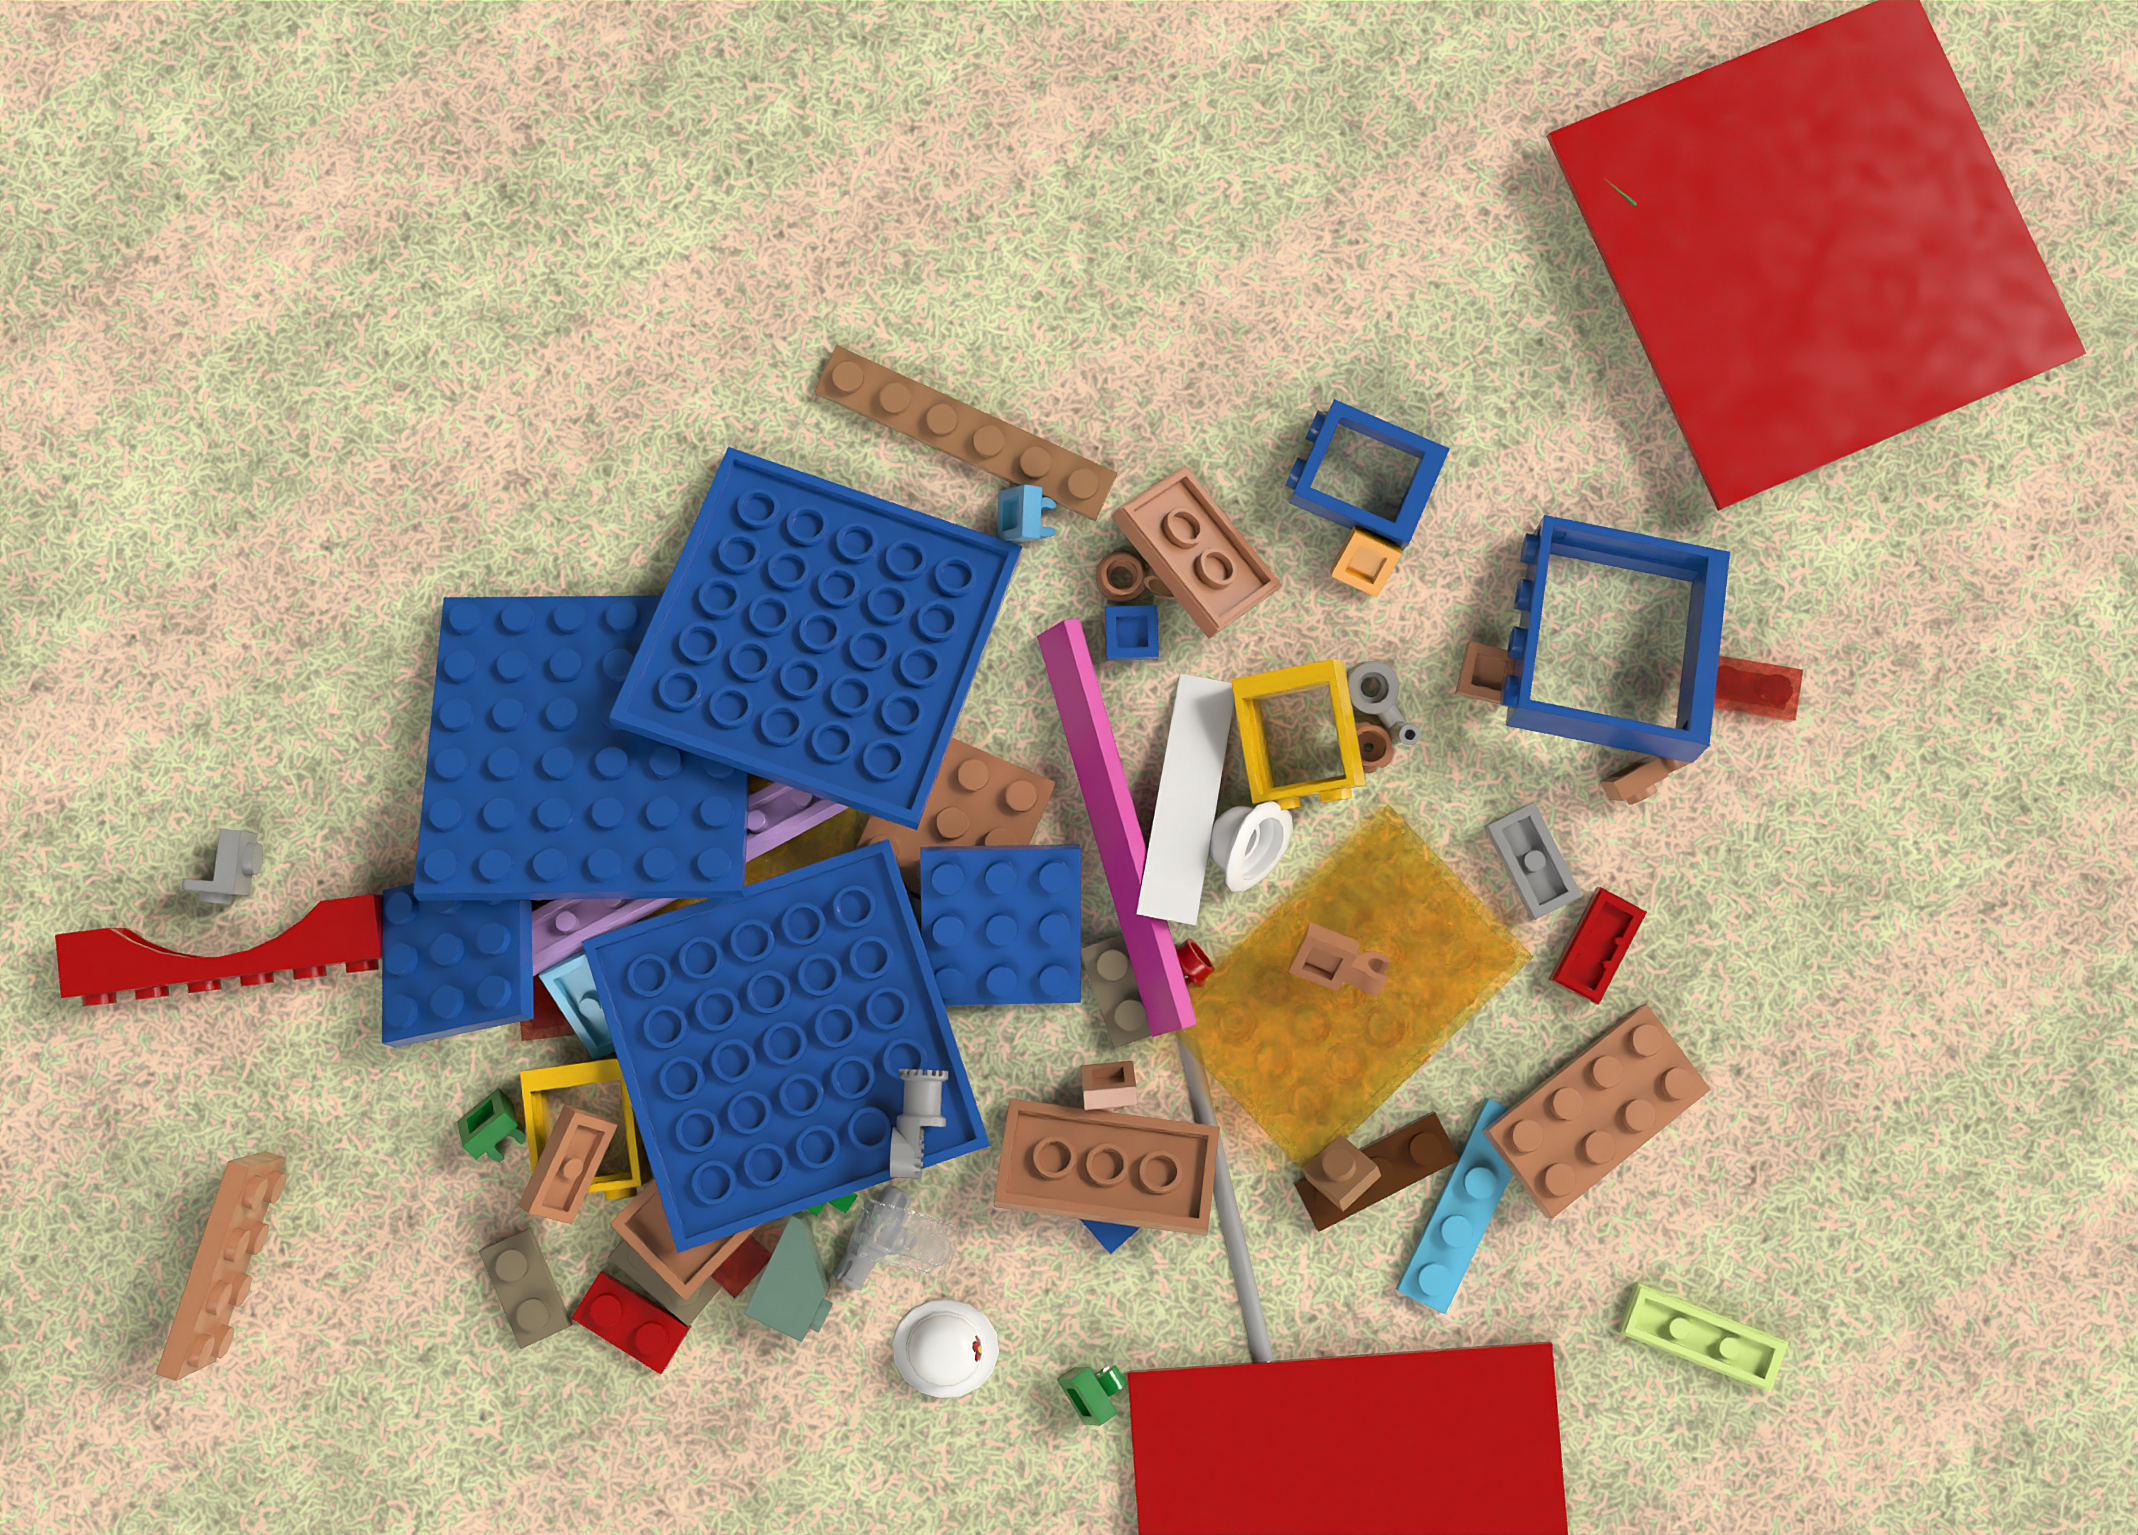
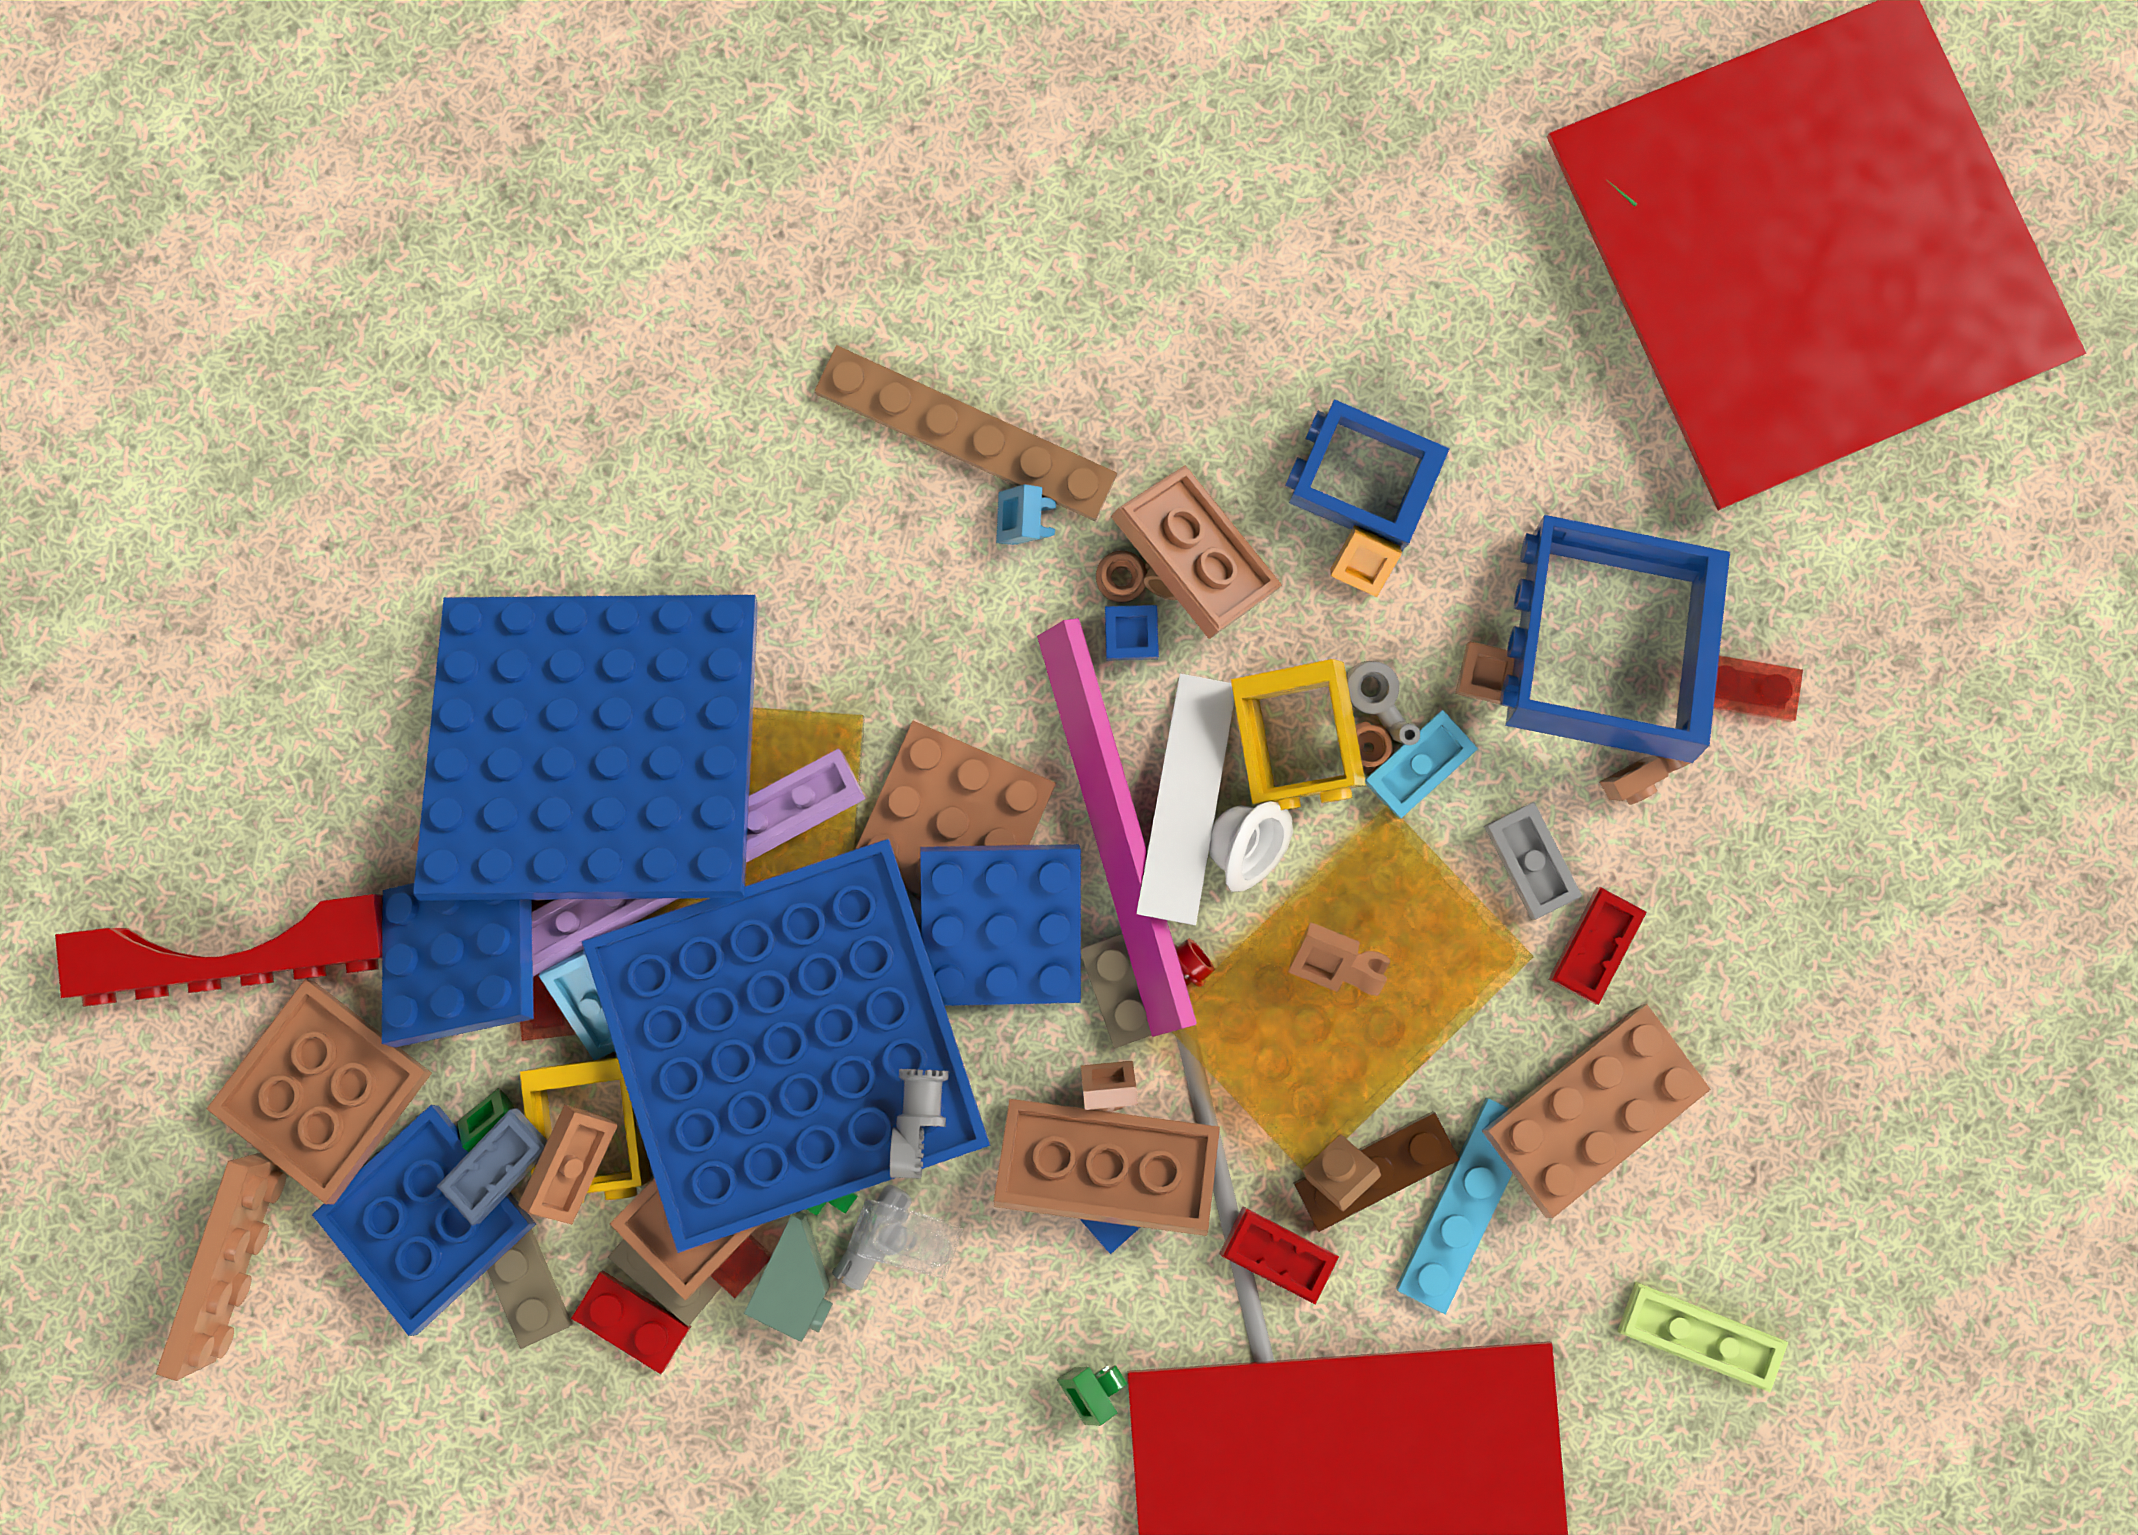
light grey bracket [182,829,263,904] -> none
blue plate [609,447,1022,830] -> none
white hat [892,1299,999,1398] -> none
none -> nougat plate [206,979,432,1204]
none -> blue plate [312,1105,536,1336]
none -> sand blue plate [437,1108,547,1225]
none -> red plate [1219,1206,1339,1305]
none -> medium azure plate [1365,710,1478,819]

